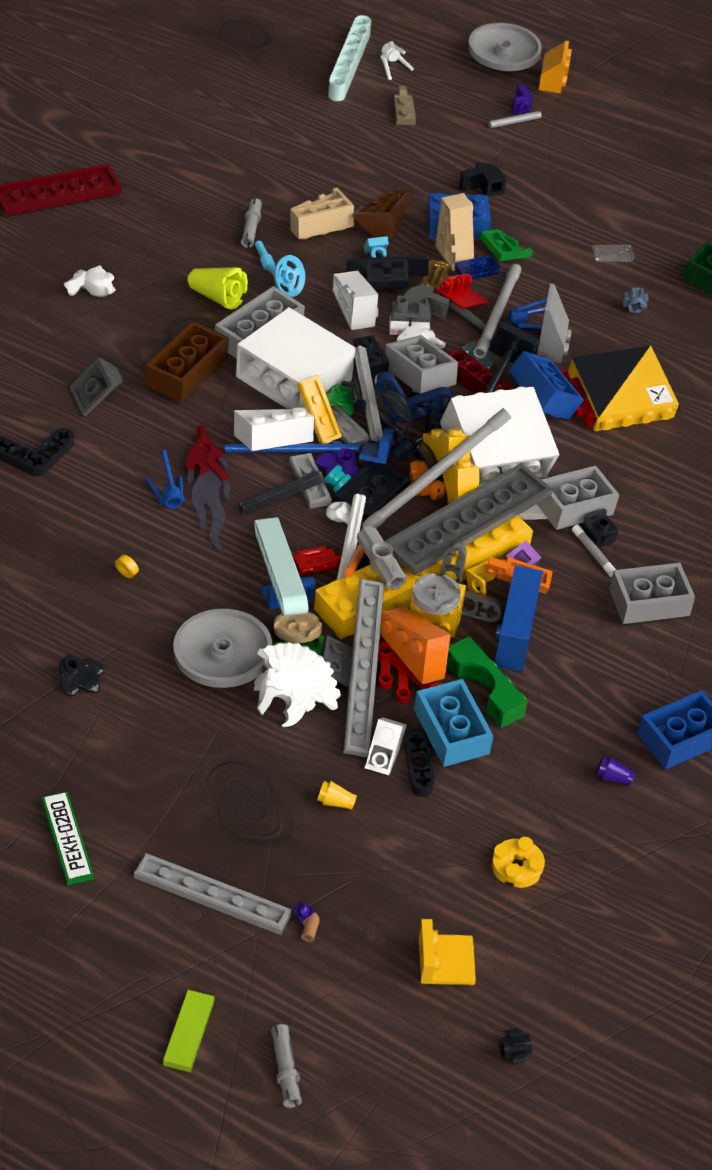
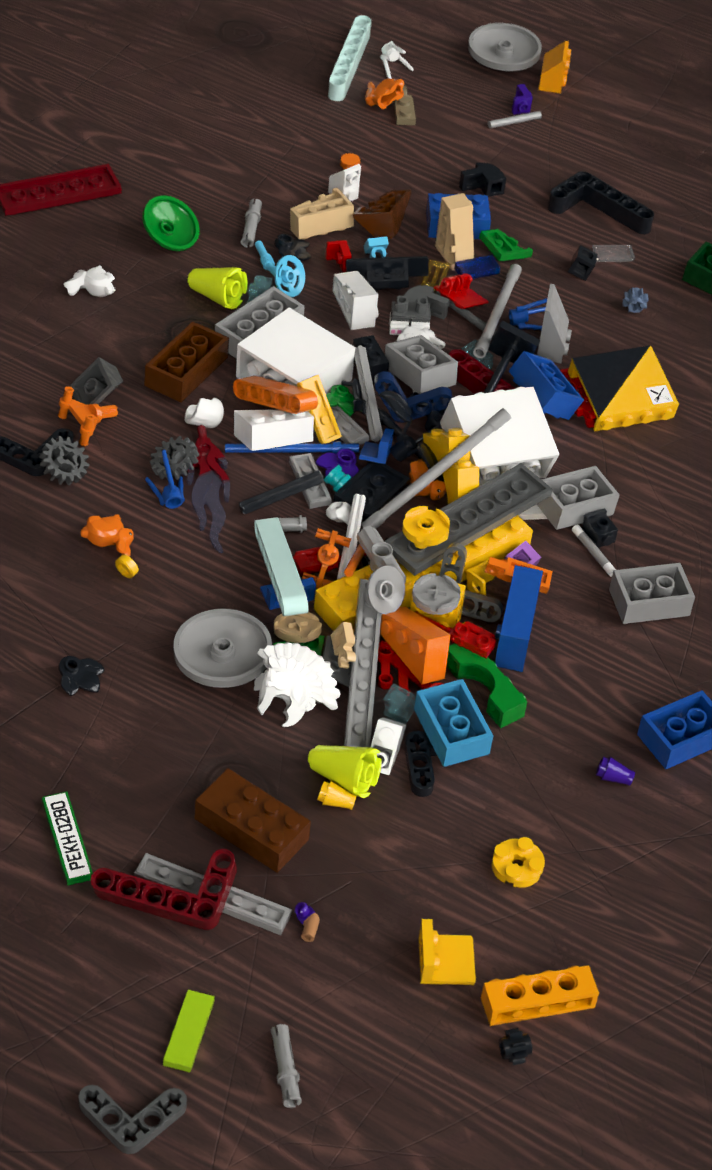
none -> dark grey gear [39,436,90,485]
none -> orange axle [58,387,118,446]
none -> dark grey beam [78,1085,187,1154]
none -> orange animal [80,514,134,556]
none -> dark red beam [90,849,237,930]
none -> green dish [142,195,200,251]
none -> dark grey gear [150,436,200,480]
none -> white hair [185,398,224,429]
none -> reddish brown brick [195,768,311,873]
none -> orange beam [233,375,318,414]
none -> clear light blue brick [247,275,273,303]
none -> black plate [274,234,311,261]
none -> light grey pin [279,515,307,533]
none -> orange axle [302,528,352,589]
none -> neon yellow cone [308,745,382,798]
none -> red bracket [325,240,352,272]
none -> white slope [328,164,361,201]
none -> tan plate [331,622,356,669]
none -> orange tile [340,153,360,169]
none -> orange animal [365,78,405,109]
none -> light grey dish [367,566,405,614]
none -> clear light blue brick [383,683,416,724]
none -> yellow plate [402,506,450,549]
none -> red piece [414,611,497,658]
none -> light orange brick [481,965,599,1026]
none -> black beam [548,171,654,235]
none -> black brick [568,245,598,281]

